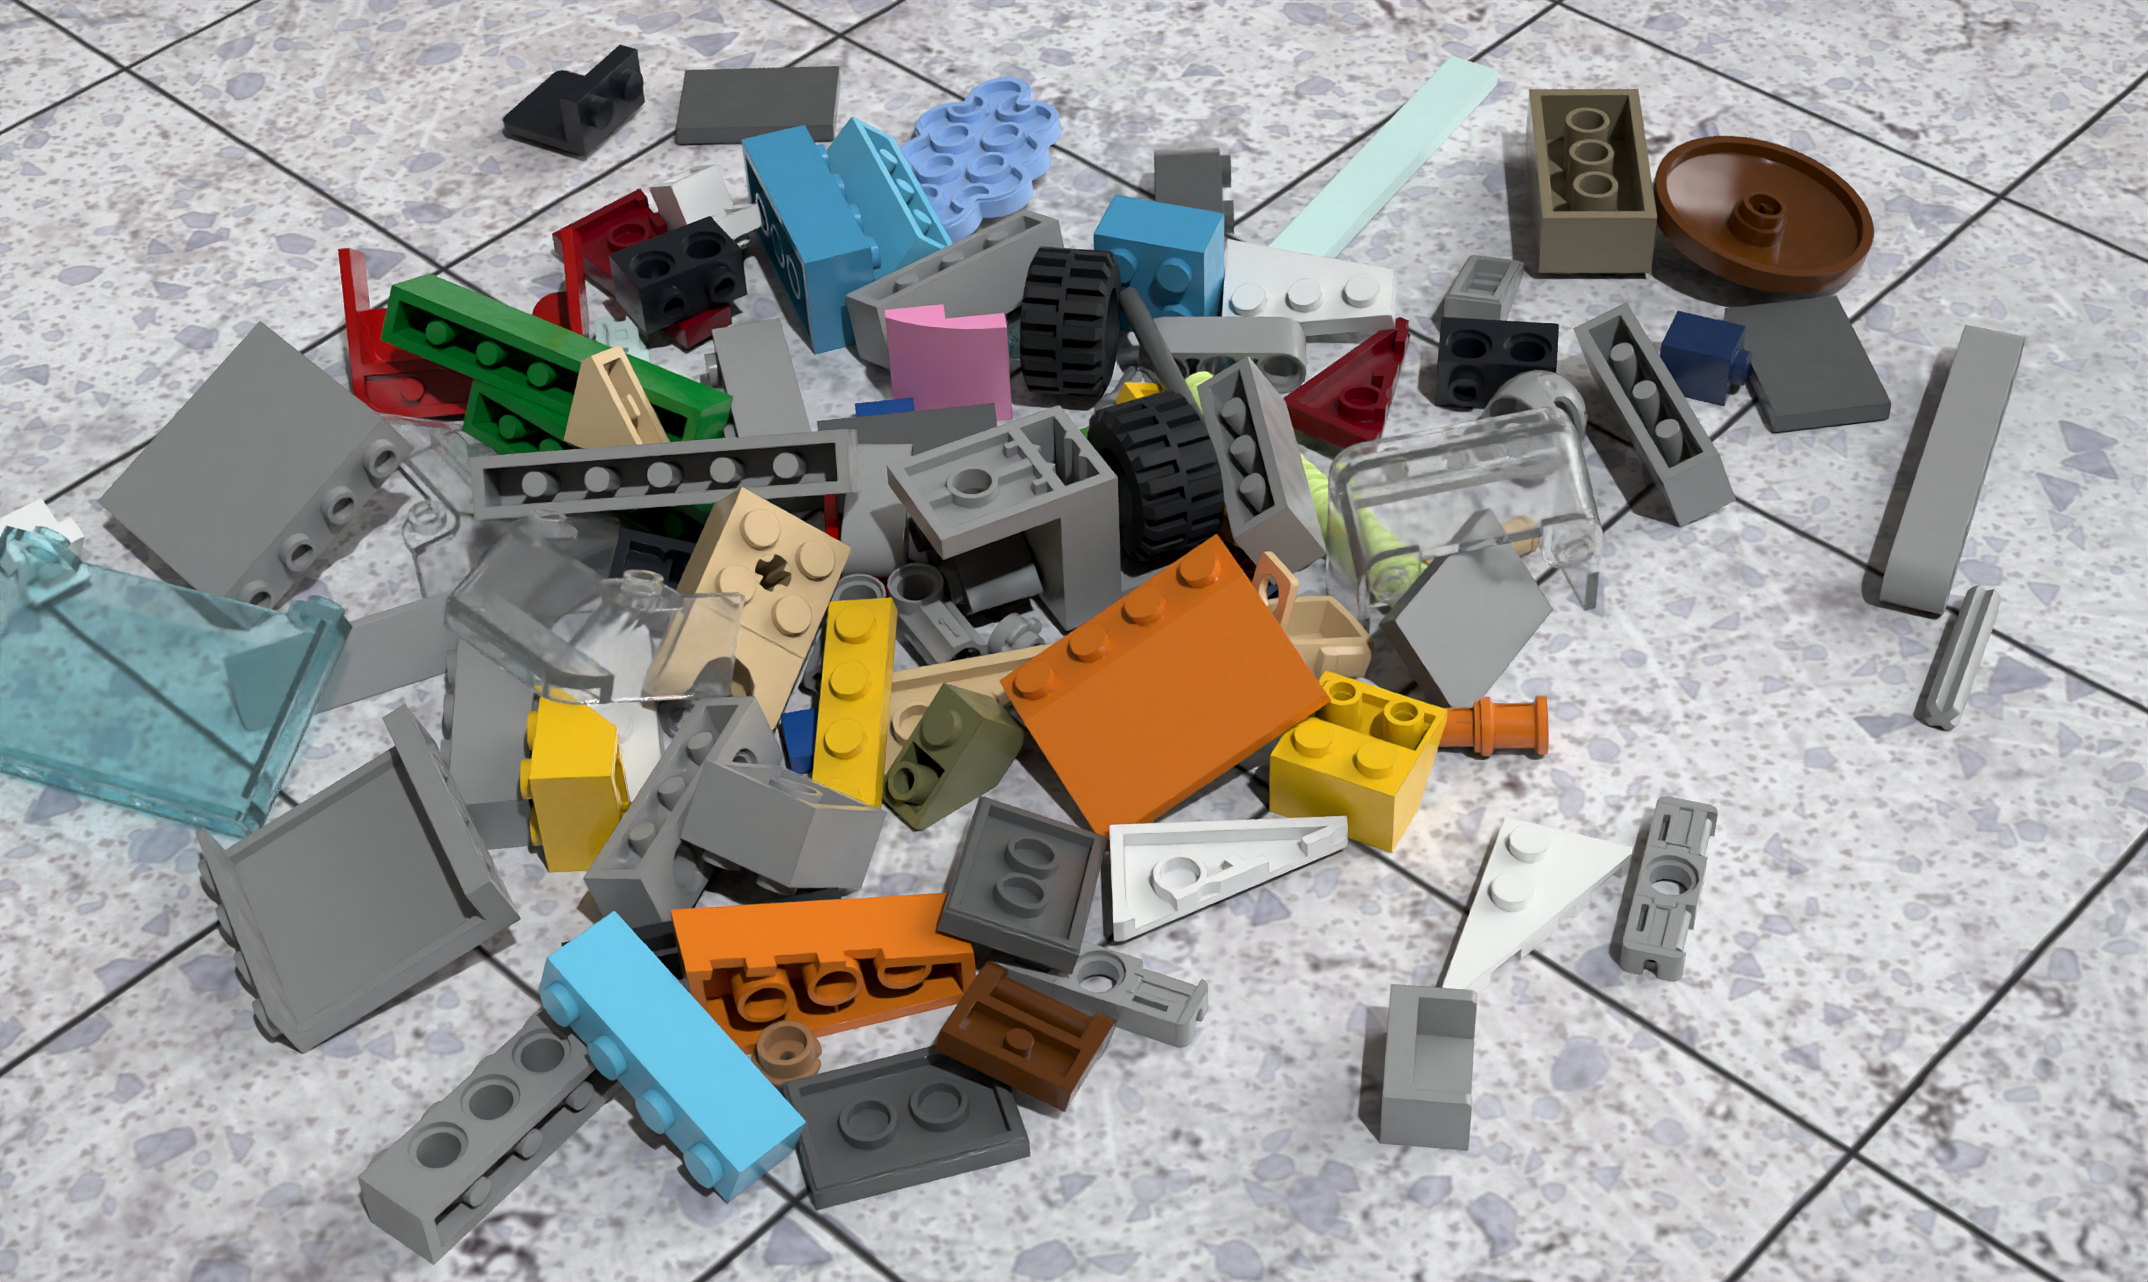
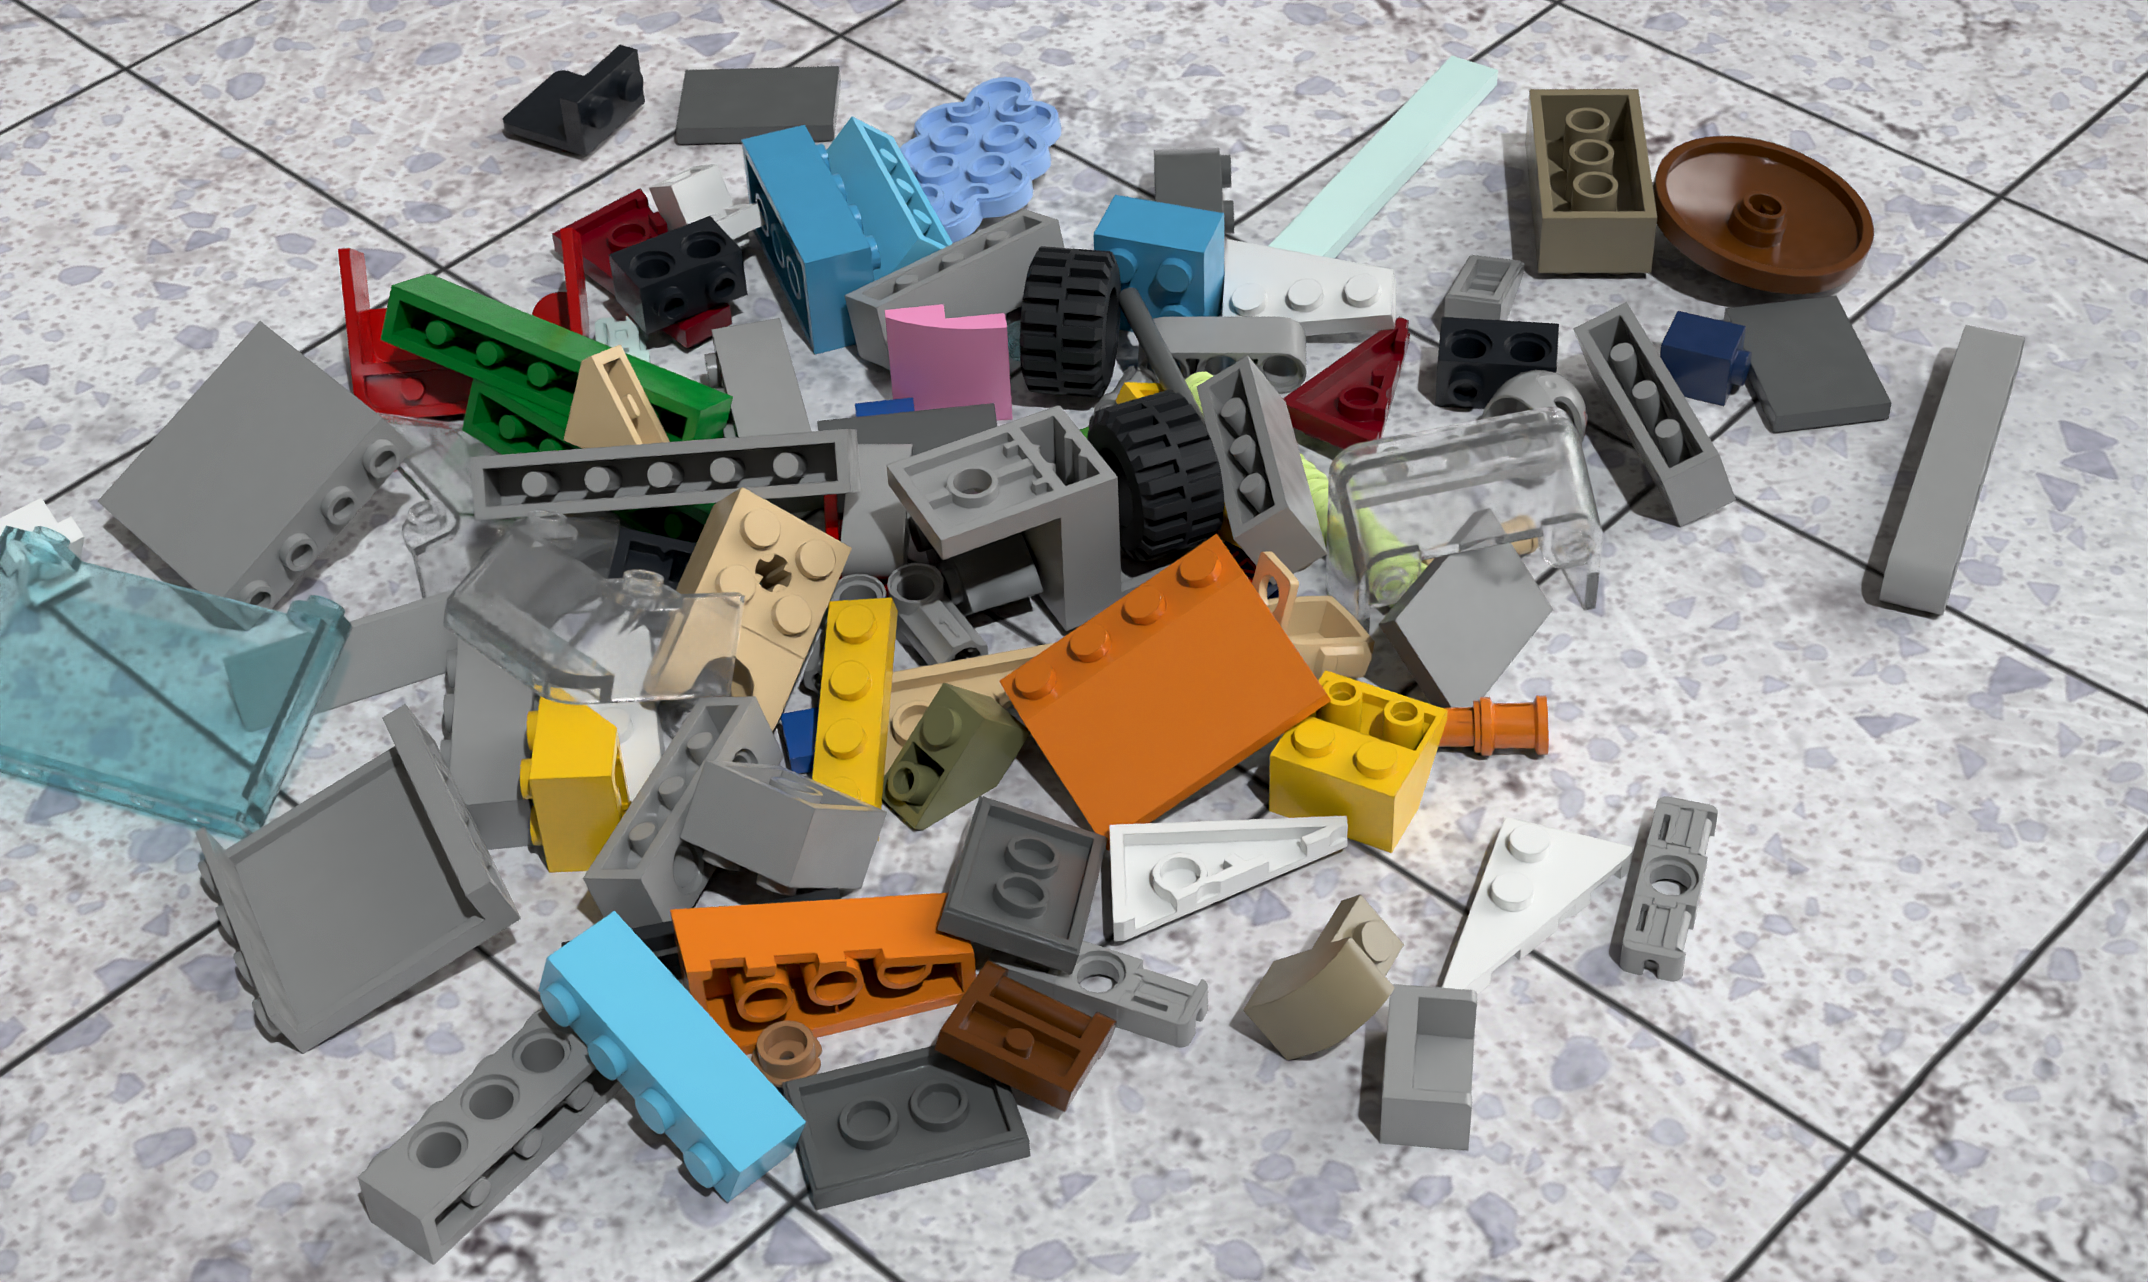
light grey plate [987,613,1045,654] -> none
light grey axle [1923,585,2001,730] -> none
none -> dark tan brick [1243,894,1404,1061]

